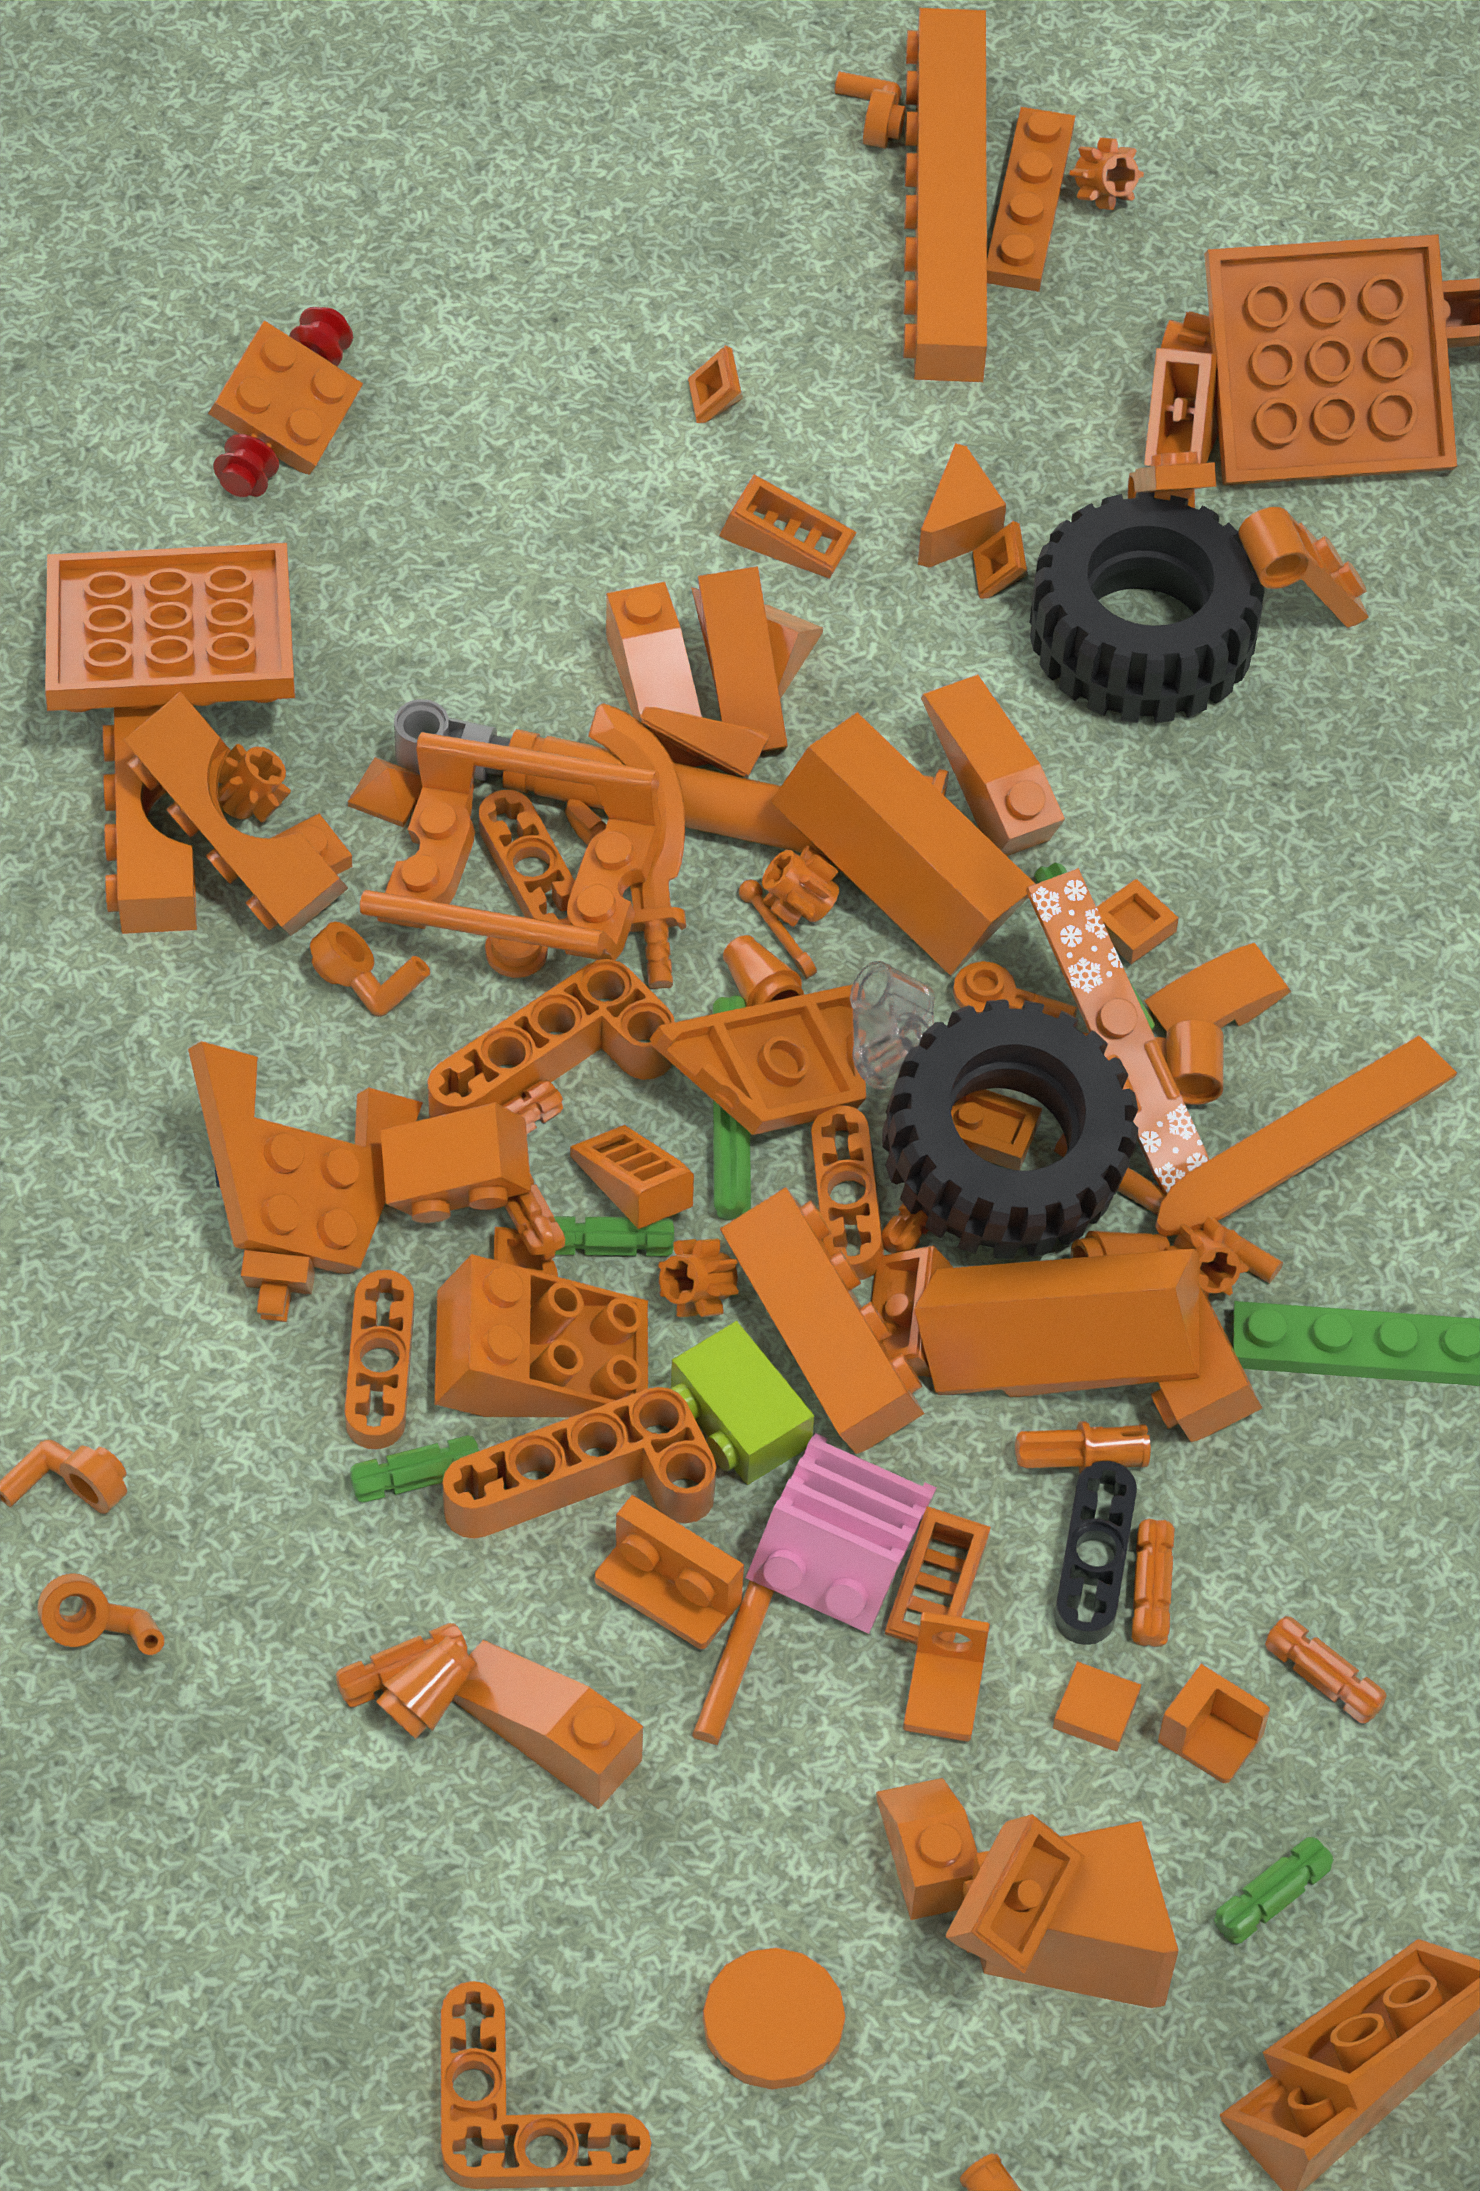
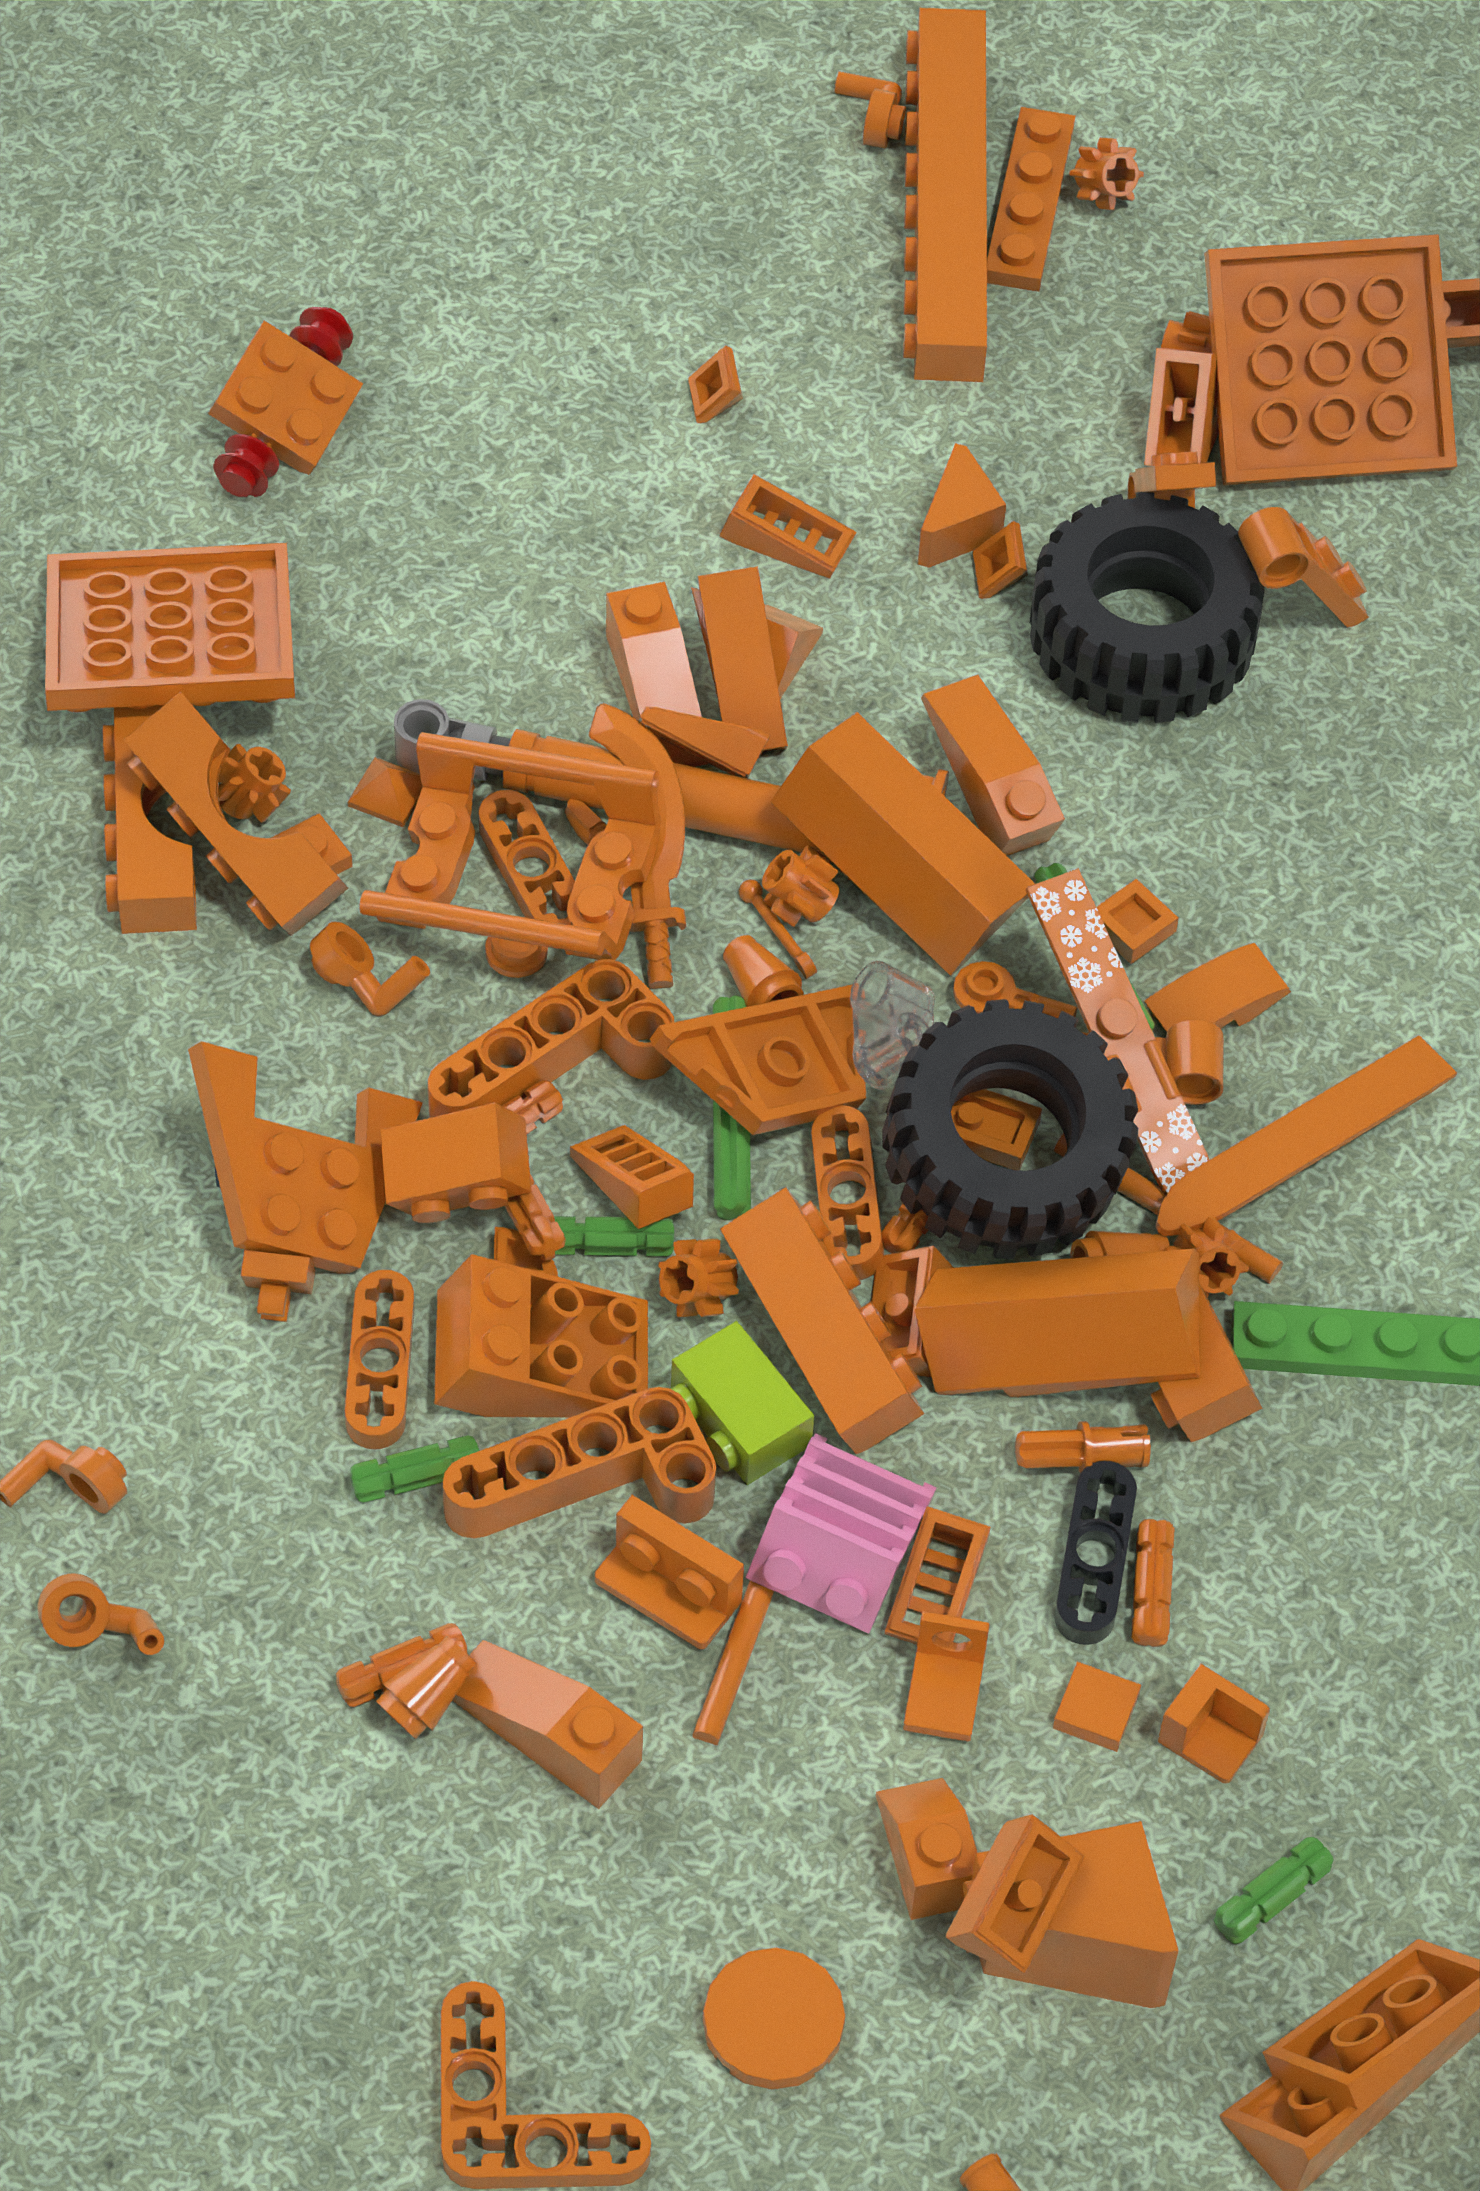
orange axle [1265,1616,1387,1724] -> none

